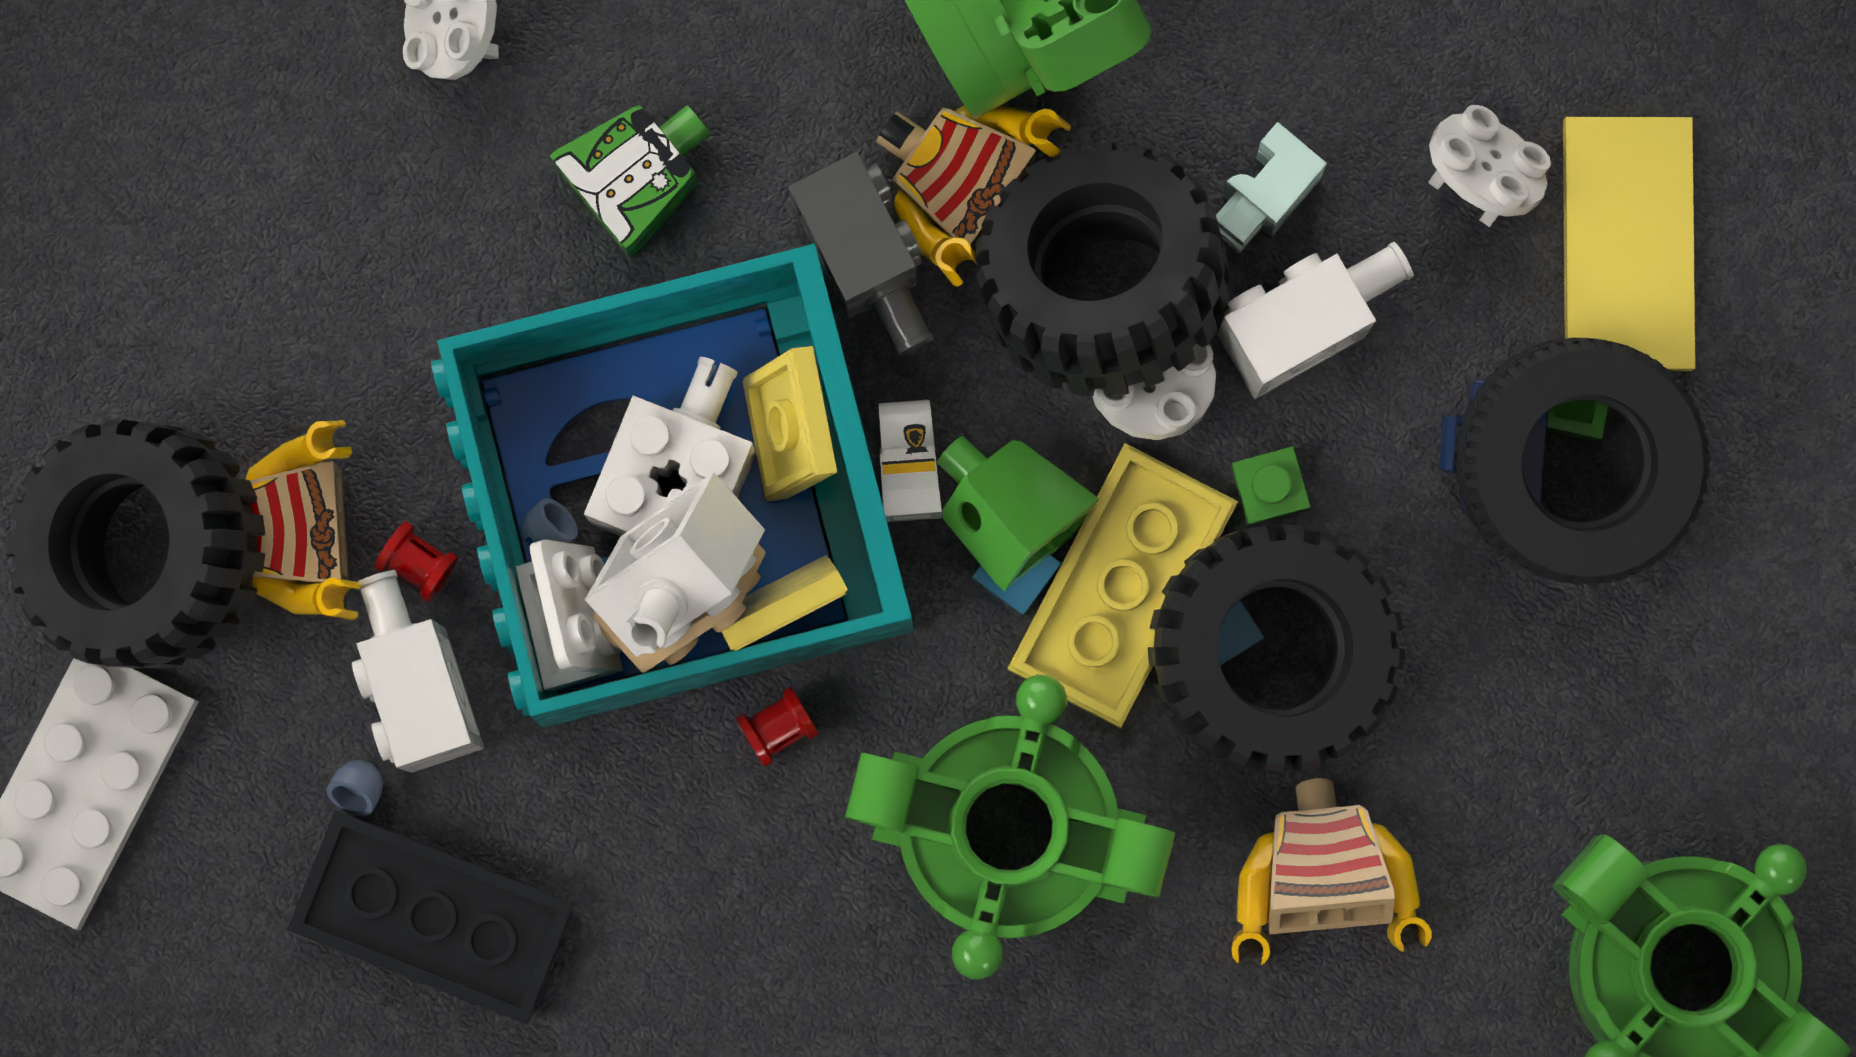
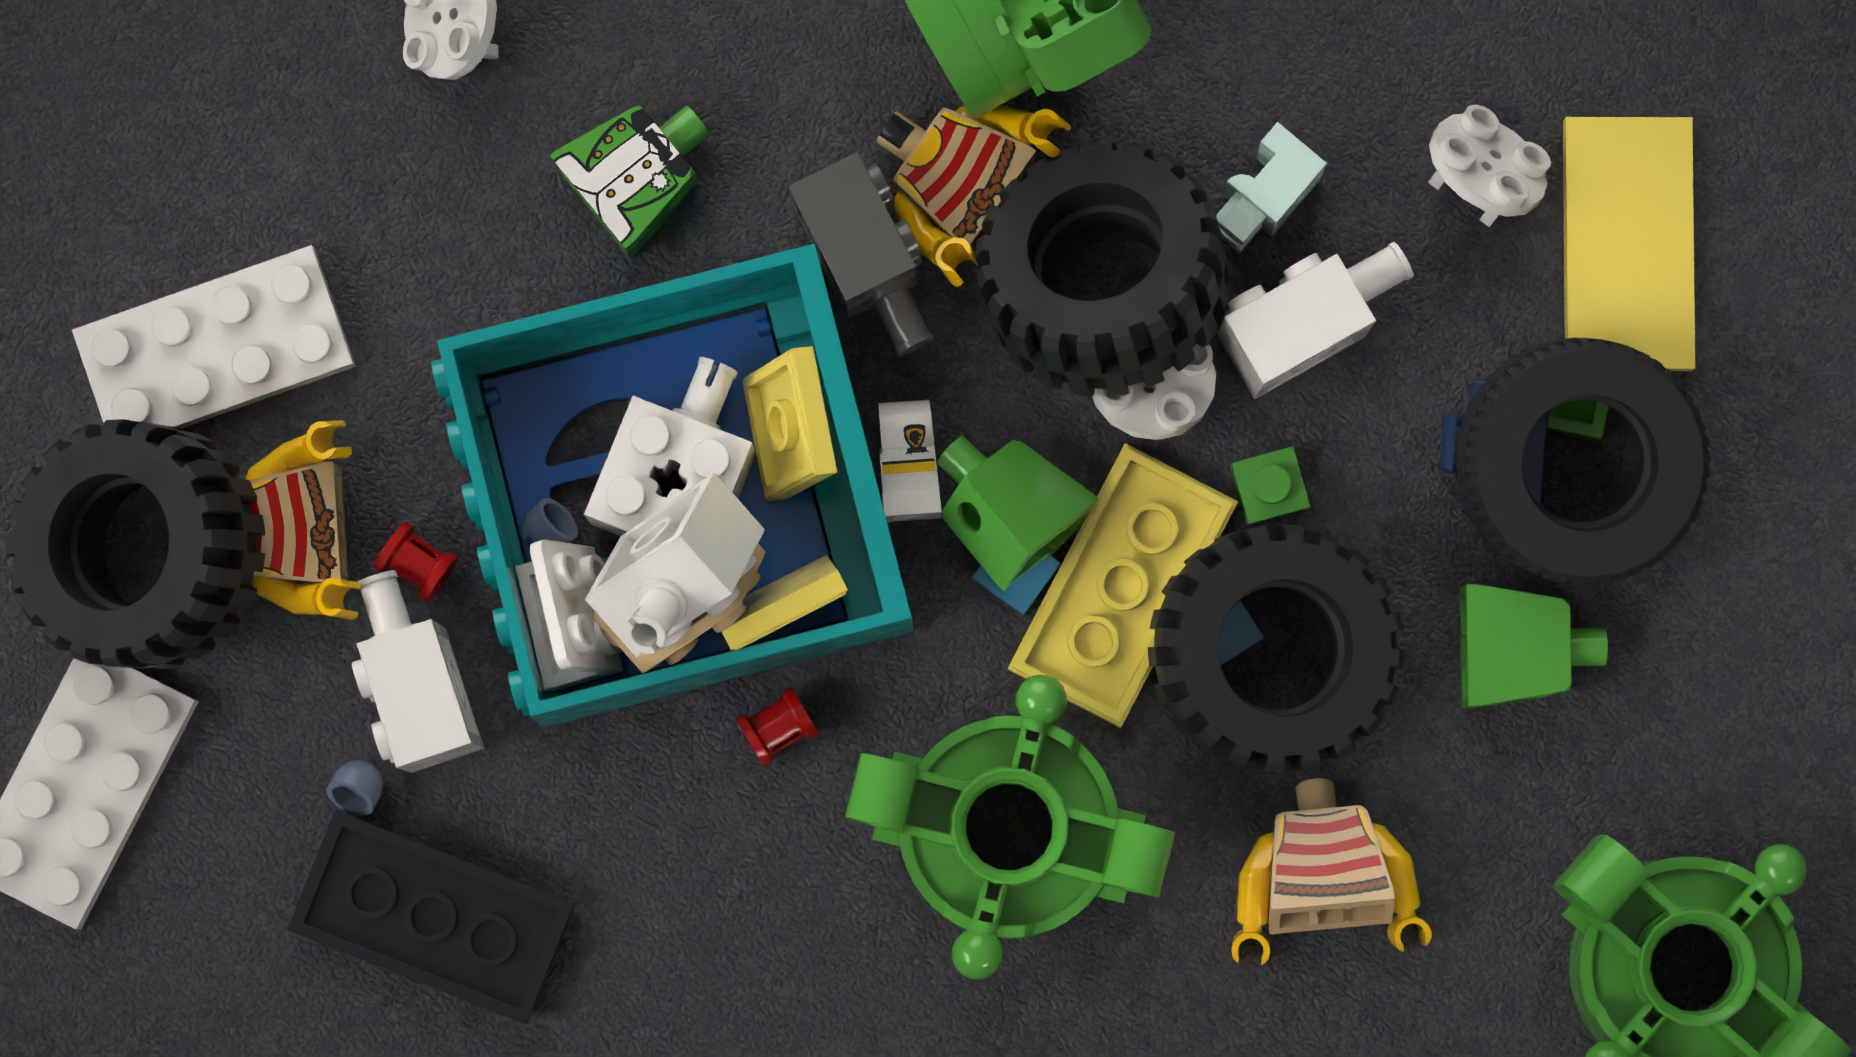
none -> white plate [72,245,356,428]
none -> bright green torso [1459,584,1608,710]

